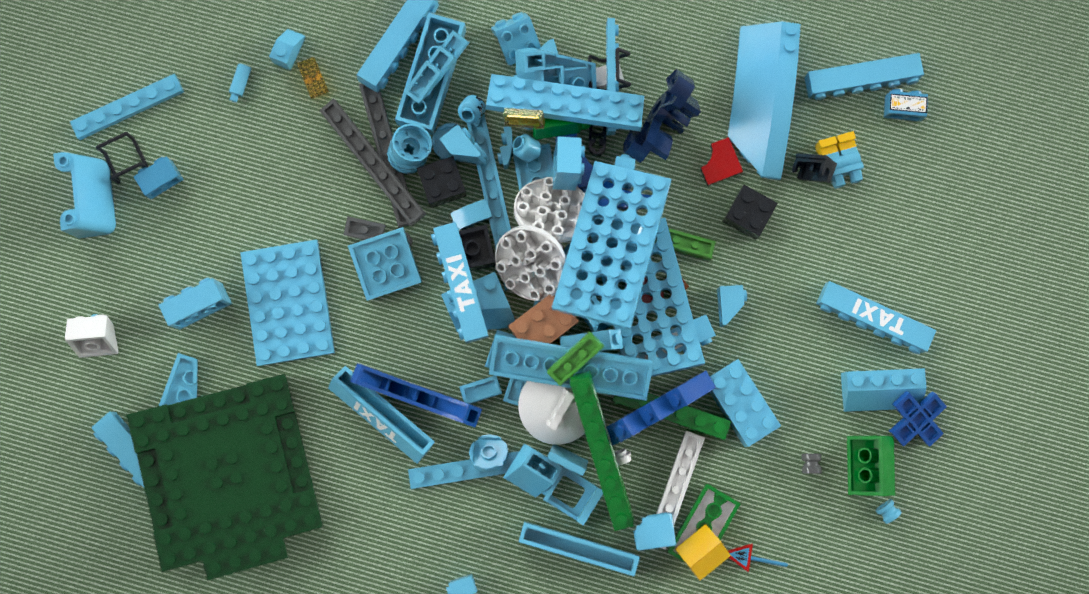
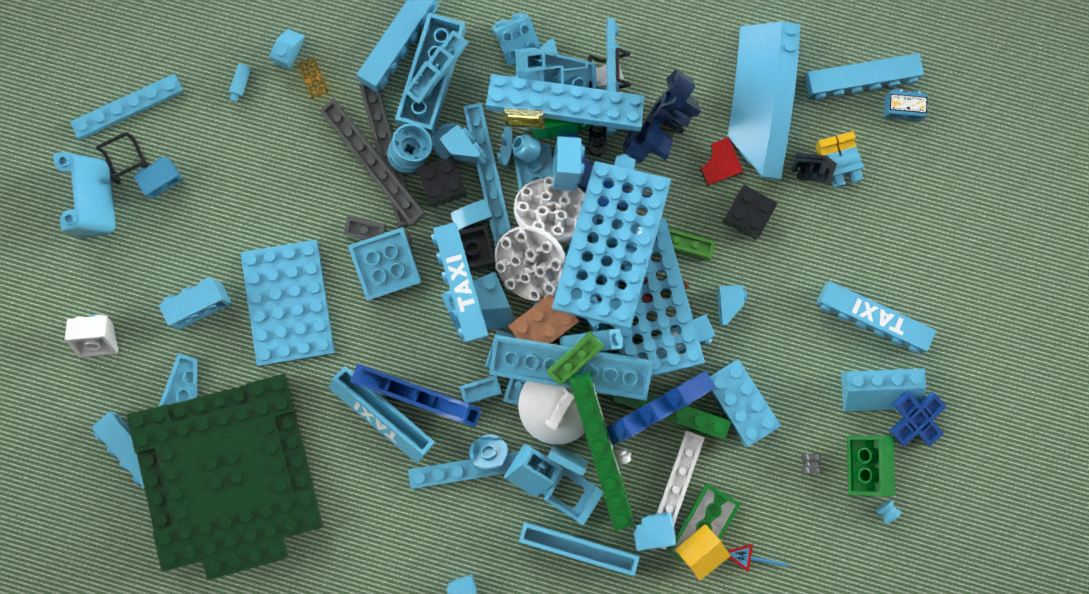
medium azure head [458,95,486,124] -> none

